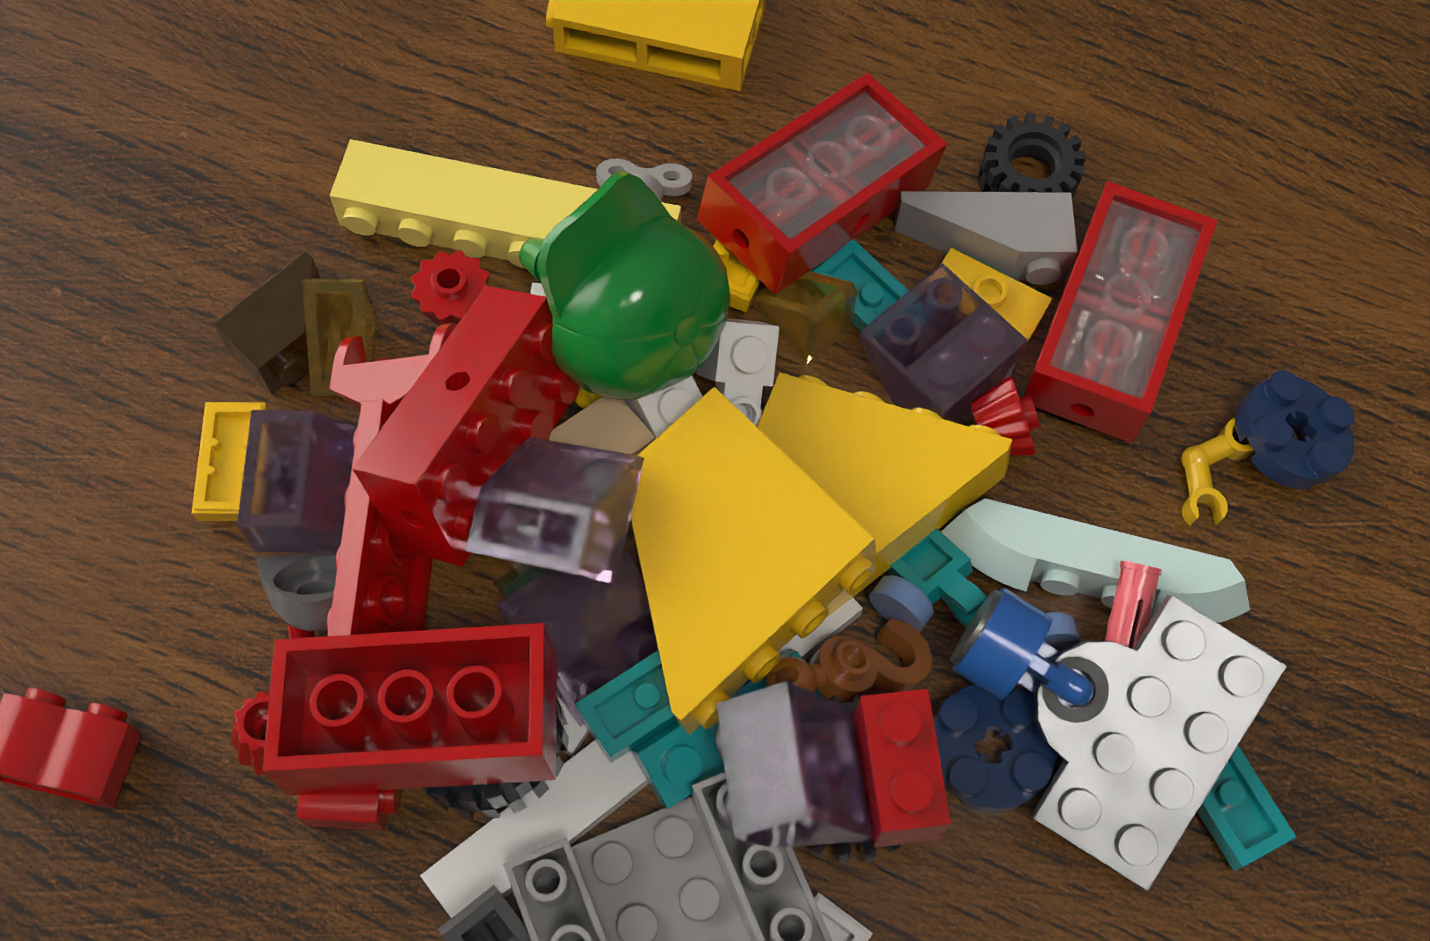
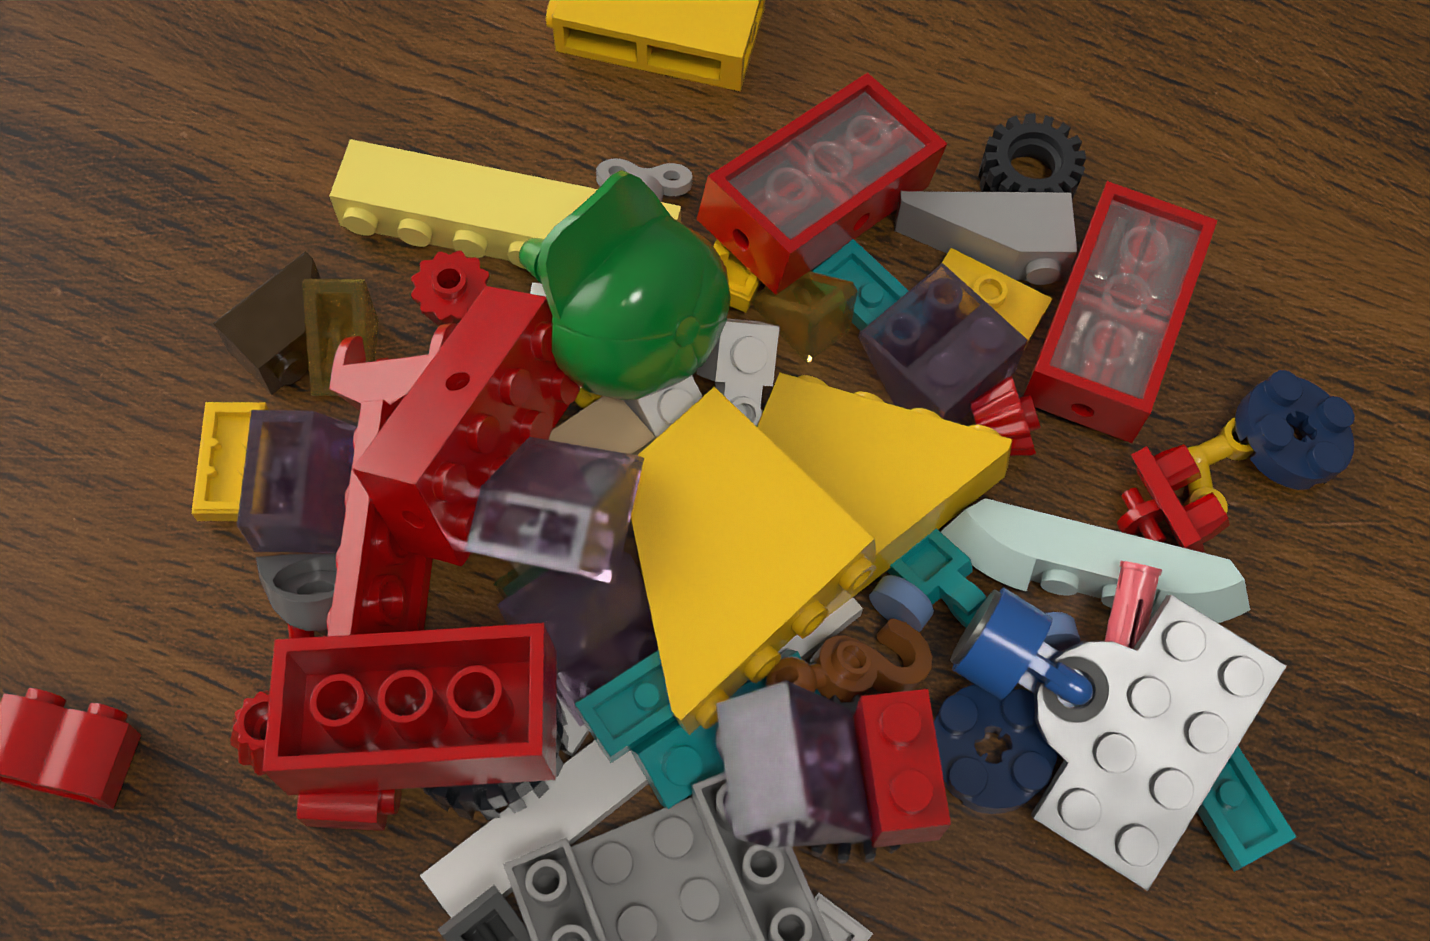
none -> red hips [1117,444,1230,553]

